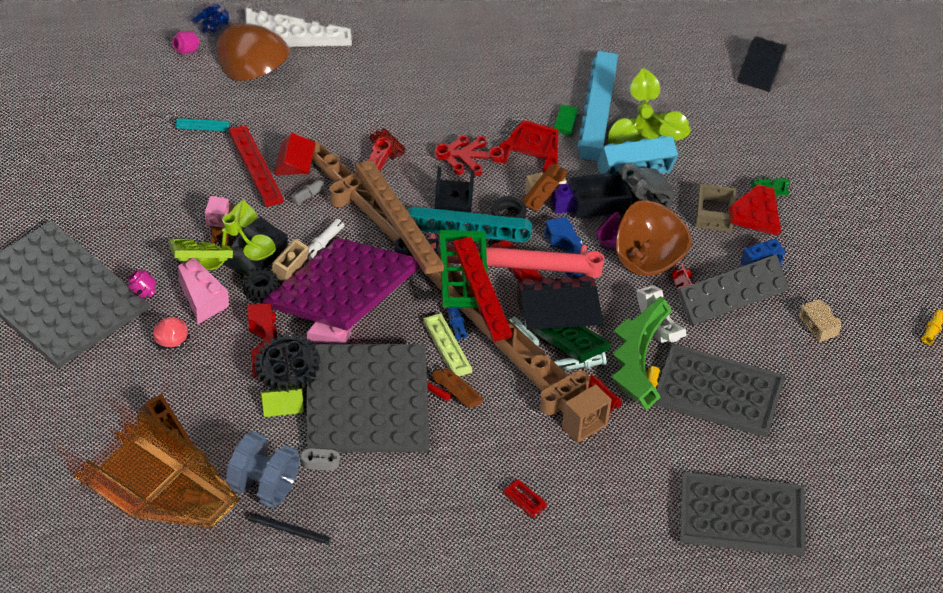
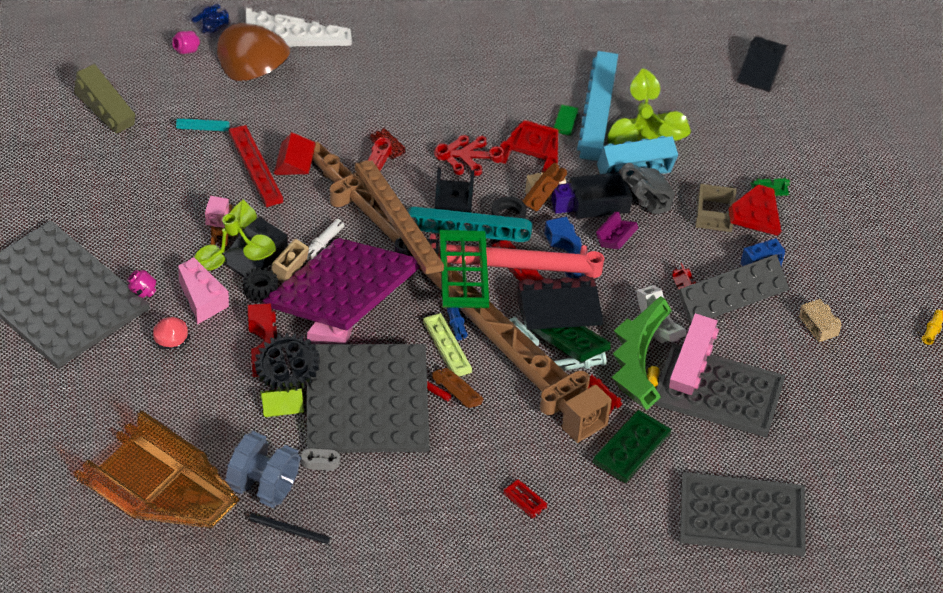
reddish brown slope [139,393,194,456] -> none
lime plate [169,239,233,261] -> none
light grey axle [291,180,325,204] -> none
red plate [453,236,512,343] -> none
dark orange piece [616,200,692,276] -> none
none -> olive wedge [74,64,136,134]
none -> dark green plate [592,409,672,484]
none -> bright pink wedge [669,313,719,395]

